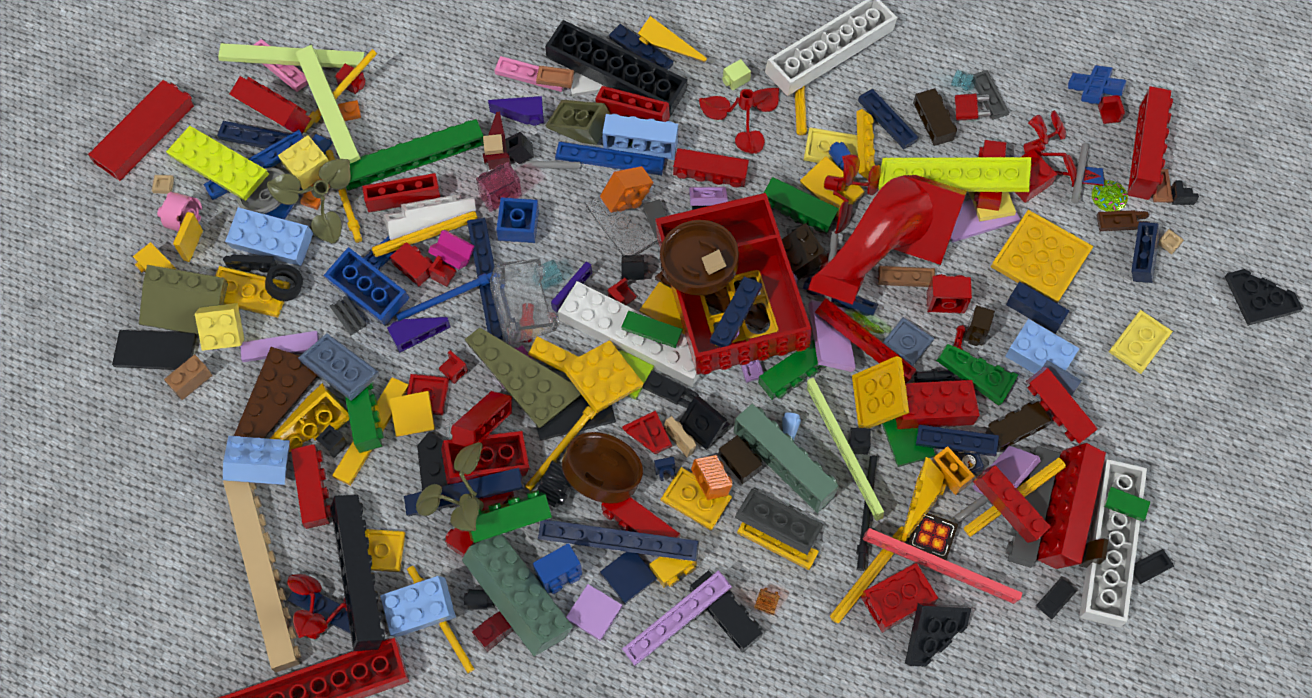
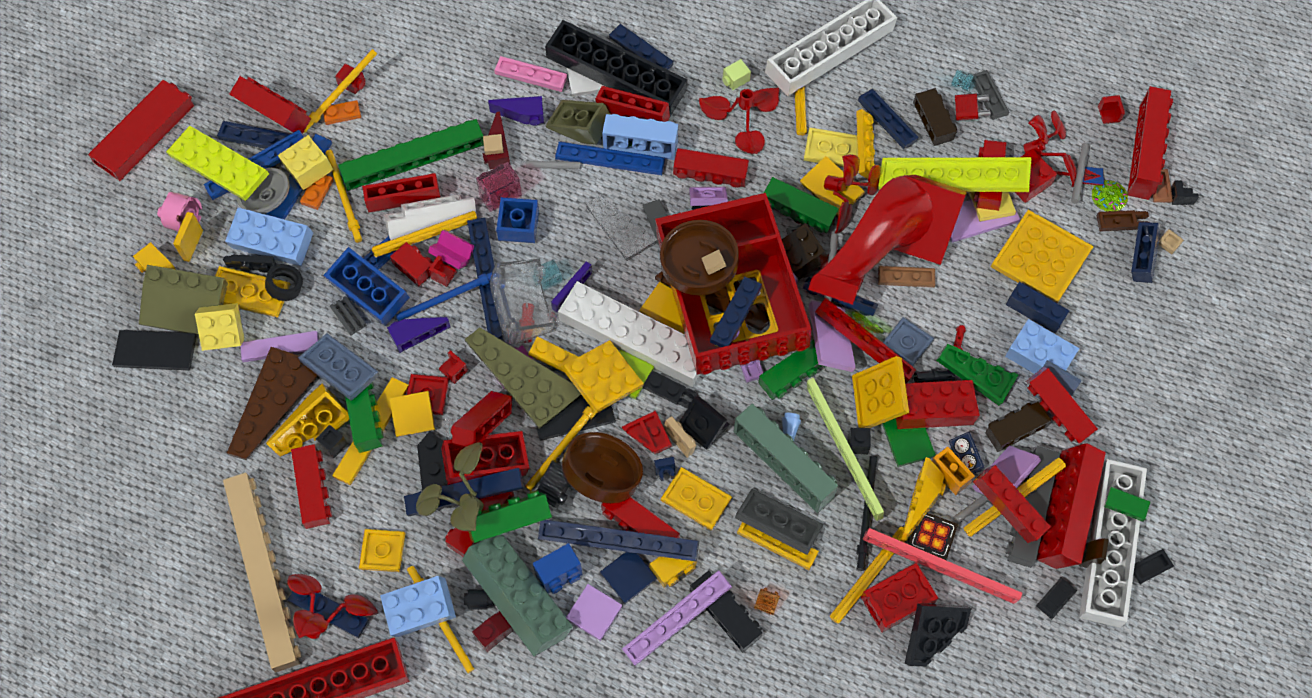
tan tile [152,175,174,194] -> none
medium nougat brick [164,354,213,400] -> none
yellowish green tile [218,43,364,68] -> none
light blue brick [223,436,290,485] -> none
bright pink plate [253,39,308,92] -> none
olive plant [267,159,351,244] -> none
yellowish green tile [295,45,361,164] -> none
black brick [331,495,385,651] -> none
black brick [505,132,534,164] -> none
nougat tile [536,66,574,88] -> none
orange brick [600,166,654,213] -> none
red panel [607,278,636,306] -> none
black brick [621,255,648,280] -> none
green tile [621,310,683,348] -> none
yellow wedge [638,16,707,63] -> none
orange brick [691,455,732,500] -> none
dark brown brick [718,435,762,484] -> none
blue brick [829,142,851,170] -> none
dark blue plate [916,425,999,457] -> none
red brick [926,274,972,314] -> none
dark brown brick [964,305,995,346] -> none
blue plate [1068,65,1126,104] -> none
light yellow tile [1109,310,1173,374] -> none
black plate [1225,269,1303,326] -> none

